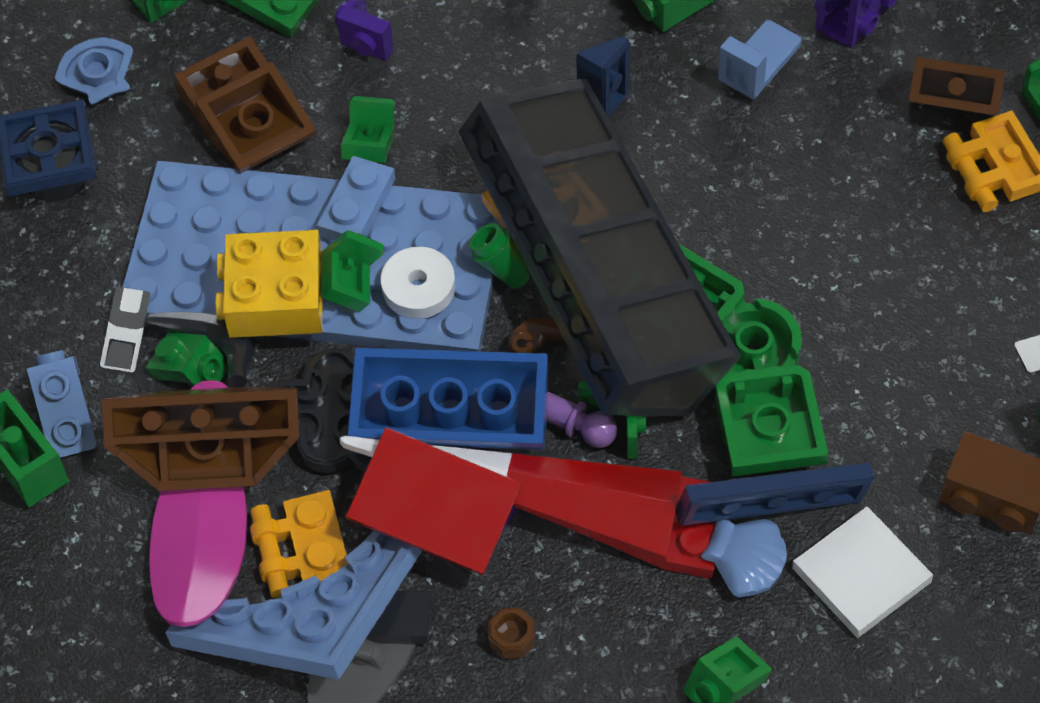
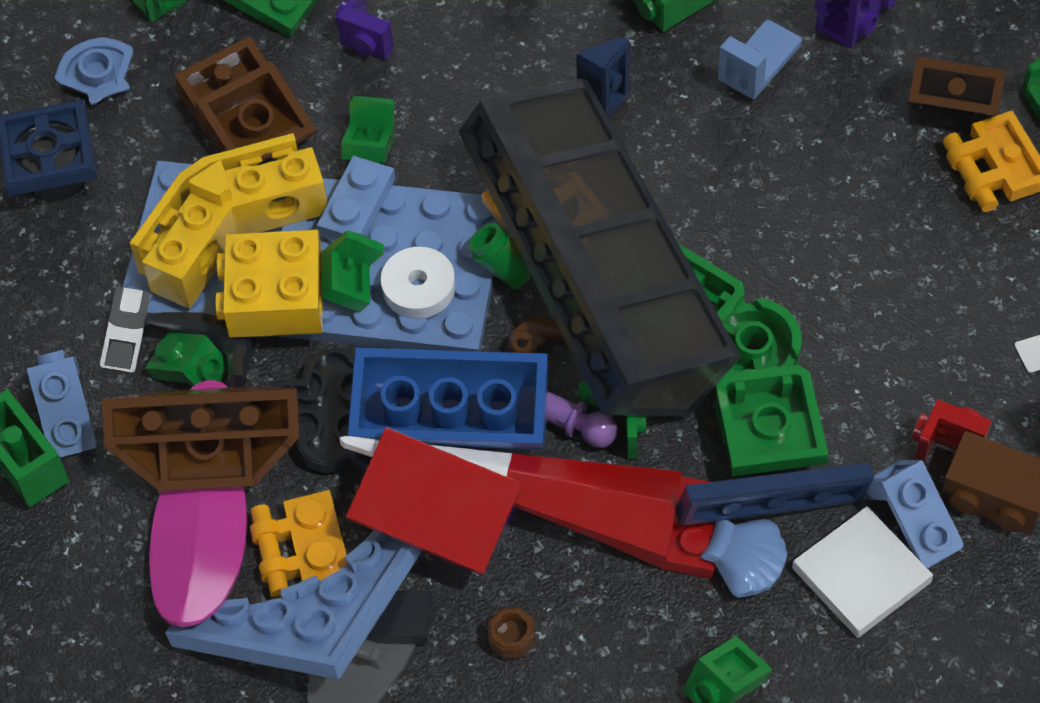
none -> yellow brick [130,133,328,309]
none -> medium blue bracket [865,460,964,568]
none -> red bracket [912,399,992,462]

